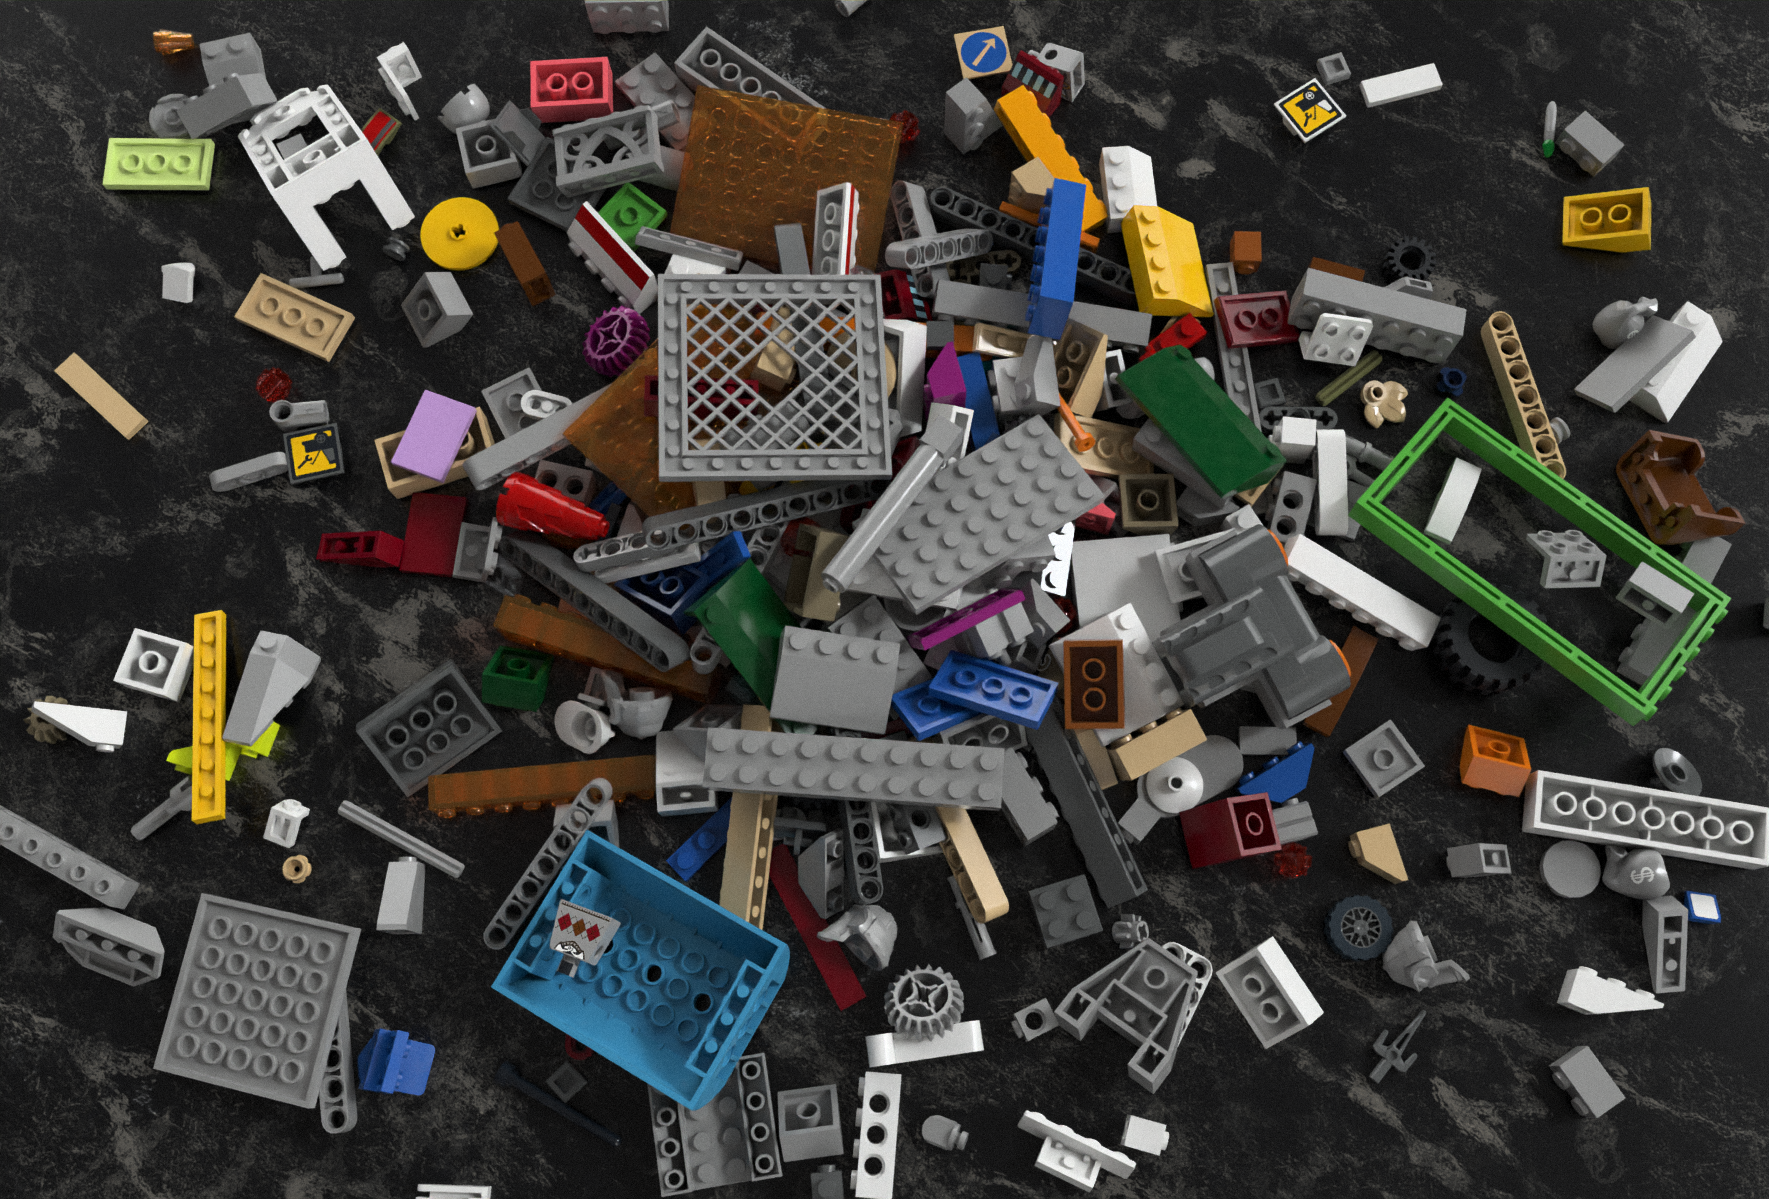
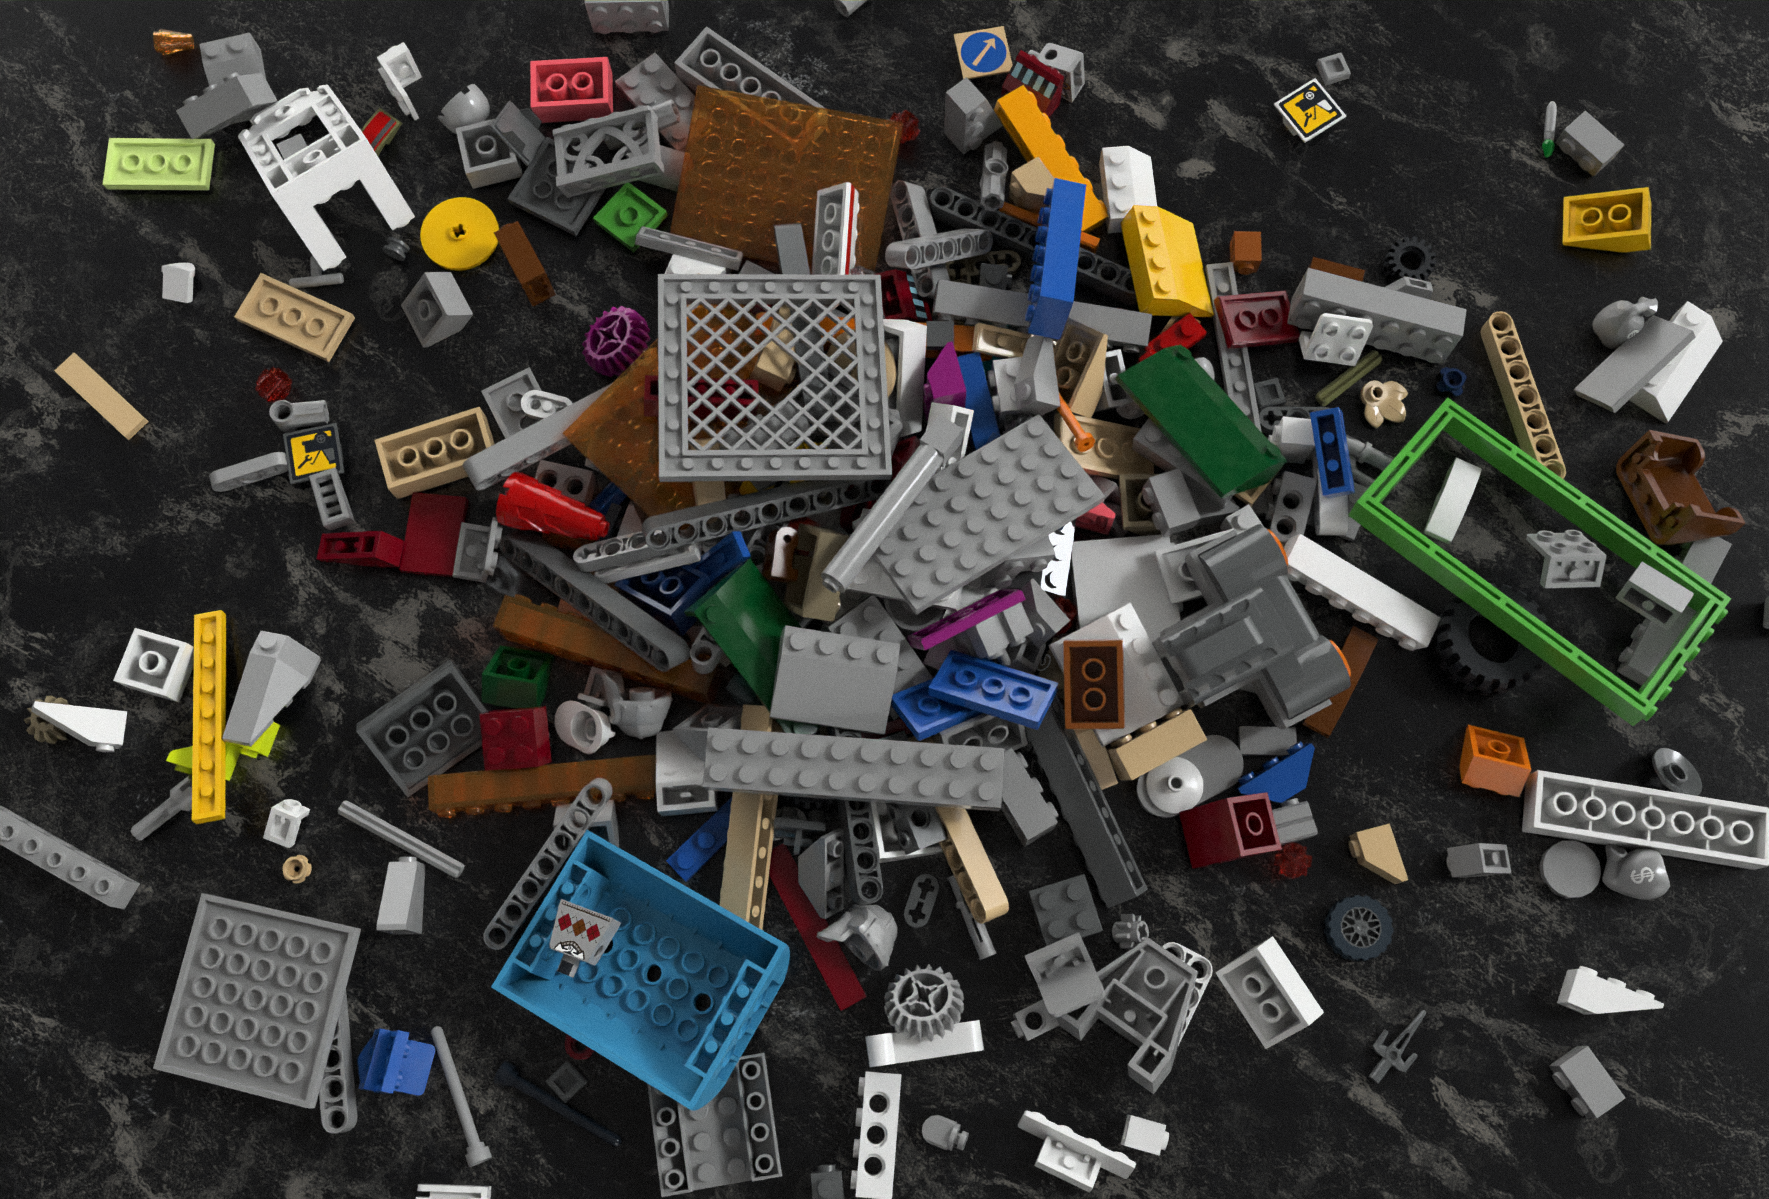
light grey wedge [53,907,165,986] -> none
light grey tile [149,94,191,139] -> none
lavender tile [391,390,477,483] -> none
white slope [567,201,658,314] -> none
light grey slope [778,1084,844,1162] -> none
light grey brick [1117,797,1162,845] -> none
light grey plate [1342,719,1425,799] -> none
white tile [1359,63,1443,108] -> none
light grey head [1382,920,1470,993] -> none
light grey bush [1549,417,1570,445] -> none
light grey slope [1642,895,1688,993] -> none
slope [1684,891,1721,924] -> none
none -> light grey slope [309,468,355,530]
none -> light grey piece [431,1026,492,1167]
none -> dark red brick [479,706,551,771]
none -> reddish brown leg [762,527,799,583]
none -> dark grey beam [904,874,939,929]
none -> light grey piece [979,141,1008,212]
none -> light grey bracket [1025,932,1105,1018]
none -> light grey brick [1142,468,1200,537]
none -> blue brick [1310,407,1355,499]

